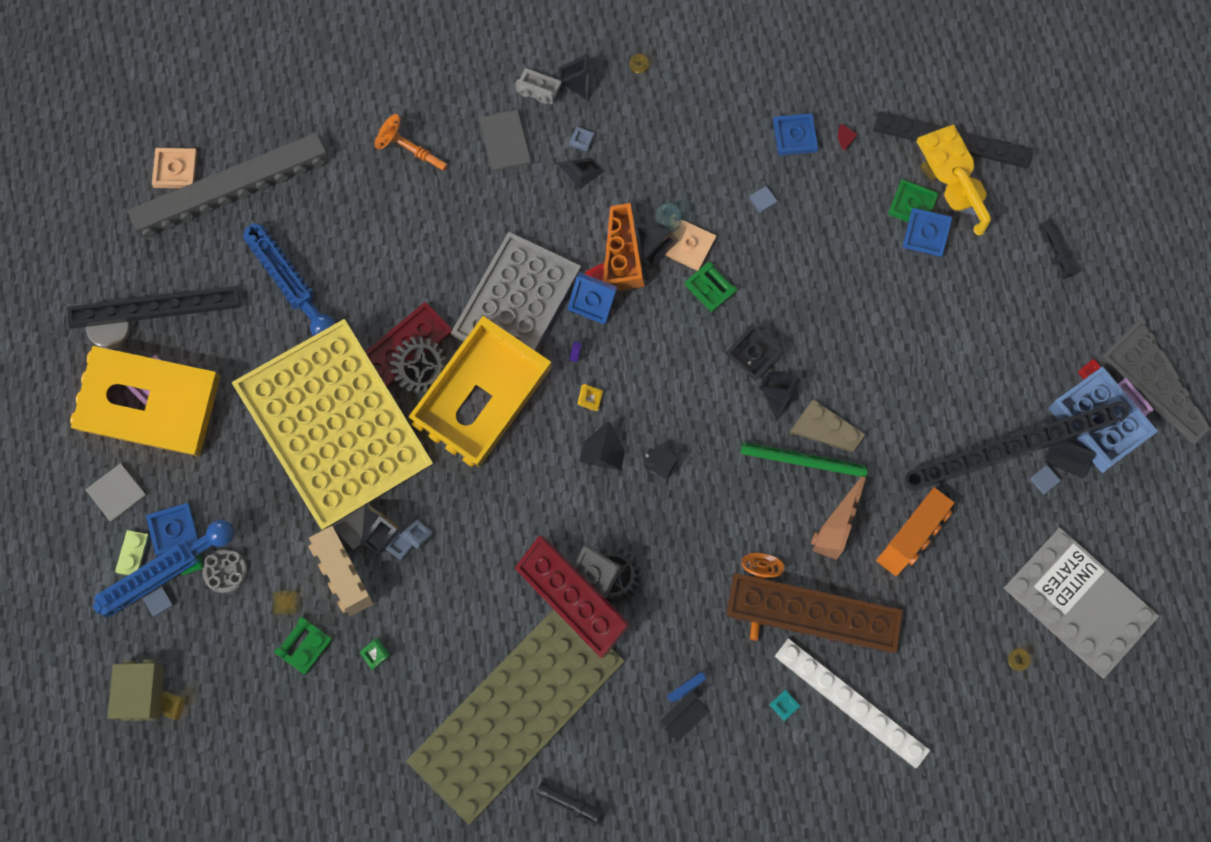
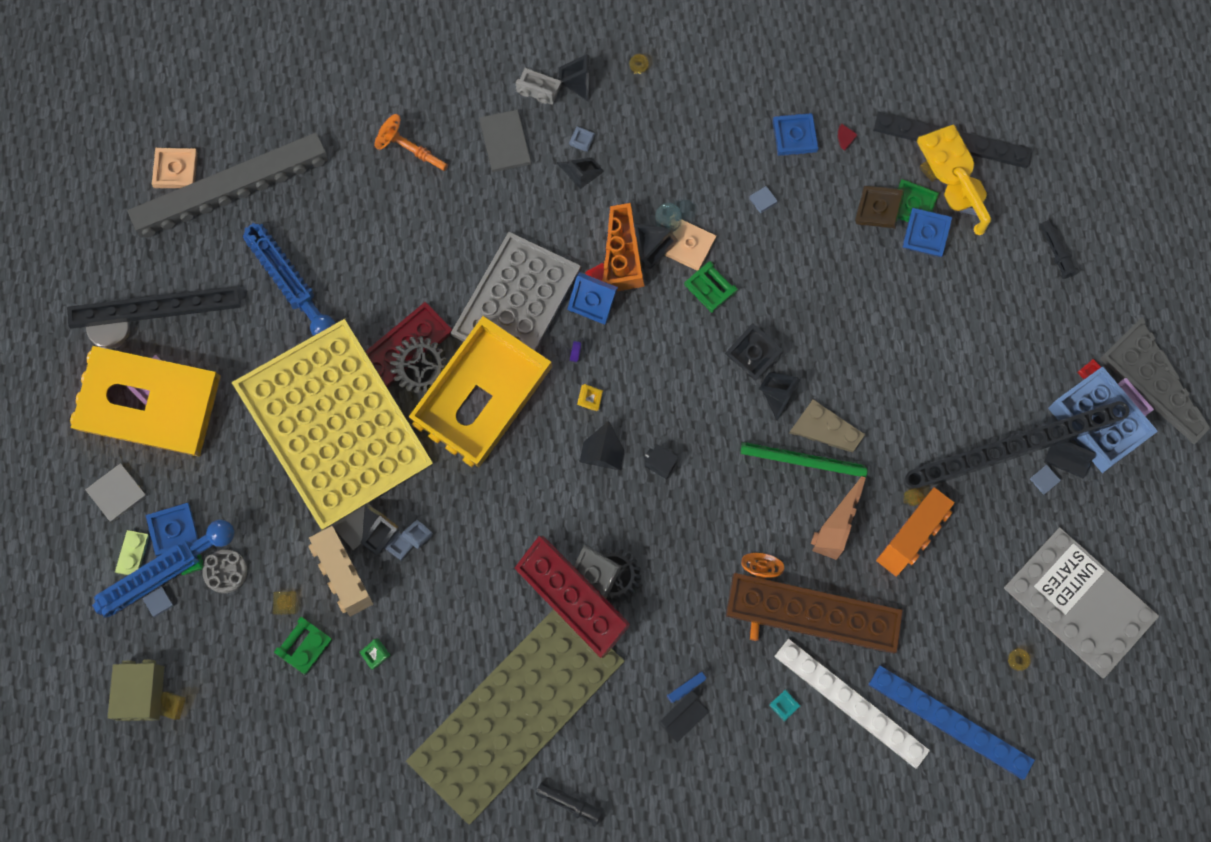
none -> dark brown plate [855,186,904,229]
none -> blue plate [868,666,1035,780]
none -> clear yellow plate [903,489,924,506]

